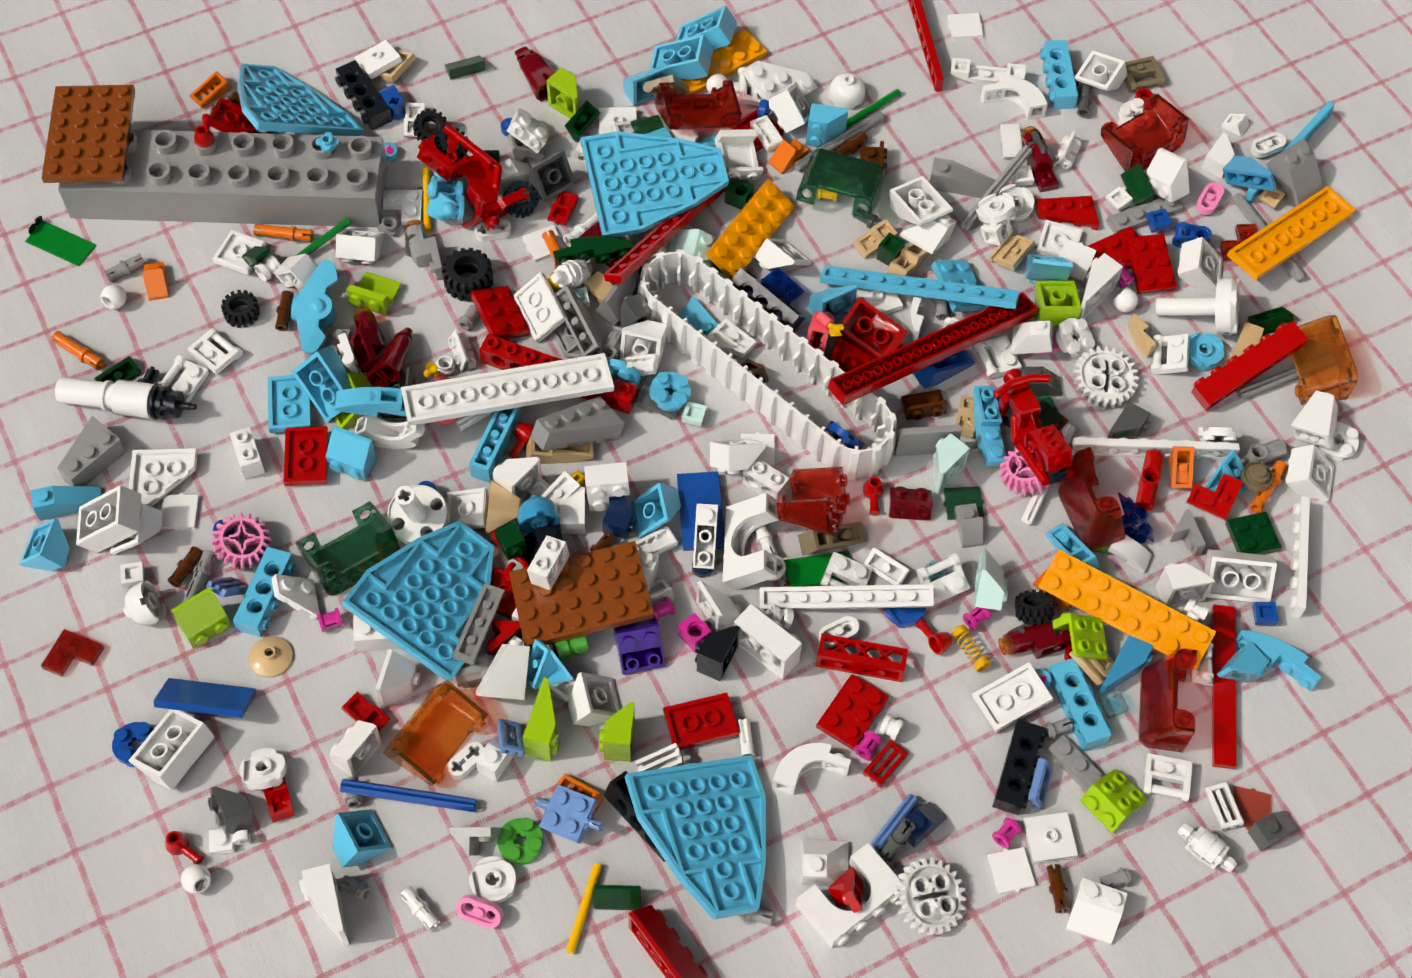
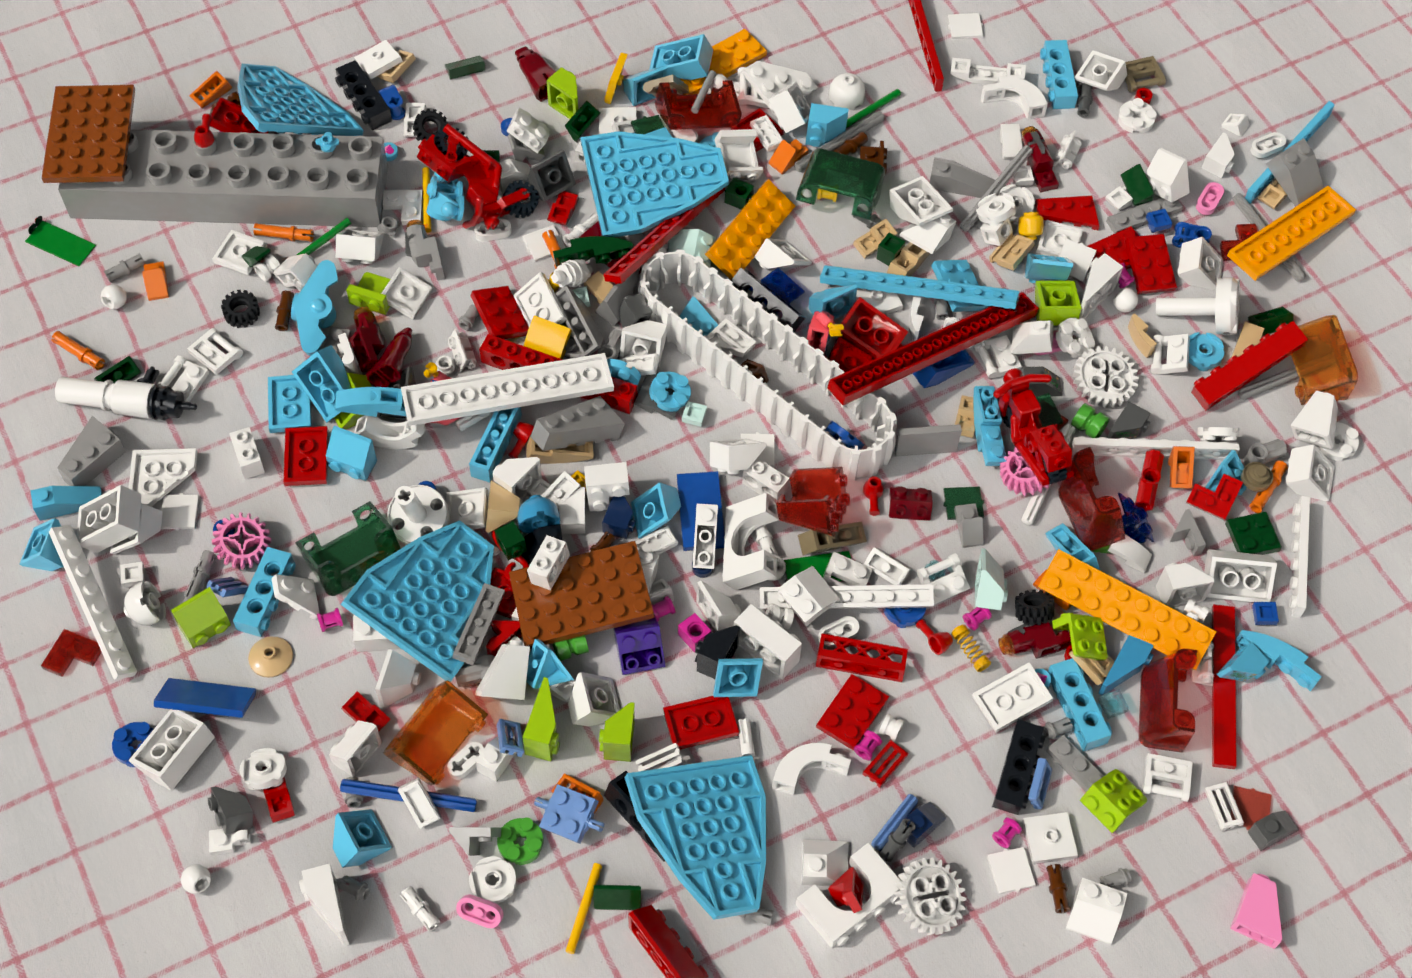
red bar [165,831,204,864] -> none
reddish brown pin [168,546,203,588] -> none
black tyre [442,248,493,302] -> none
medium azure slope [676,5,737,50] -> none
blue tile [757,99,771,117] -> none
reddish brown bracket [900,389,948,421] -> none
light aqua slope [932,433,970,495] -> none
clear red windscreen [1100,94,1189,171] -> none
white piece [1177,823,1237,872] -> none
dark azure slope [1223,155,1277,191] -> none
none -> white plate [49,525,137,680]
none -> white plate [381,267,433,320]
none -> white tile [398,778,441,829]
none -> yellow slope [524,315,572,360]
none -> yellow plate [604,52,628,104]
none -> light grey bar [691,70,716,114]
none -> medium azure slope [713,658,763,697]
none -> white slope [778,566,840,626]
none -> yellow head [1018,212,1044,240]
none -> bright green wheel [1071,403,1110,438]
none -> bright pink slope [1230,873,1282,949]

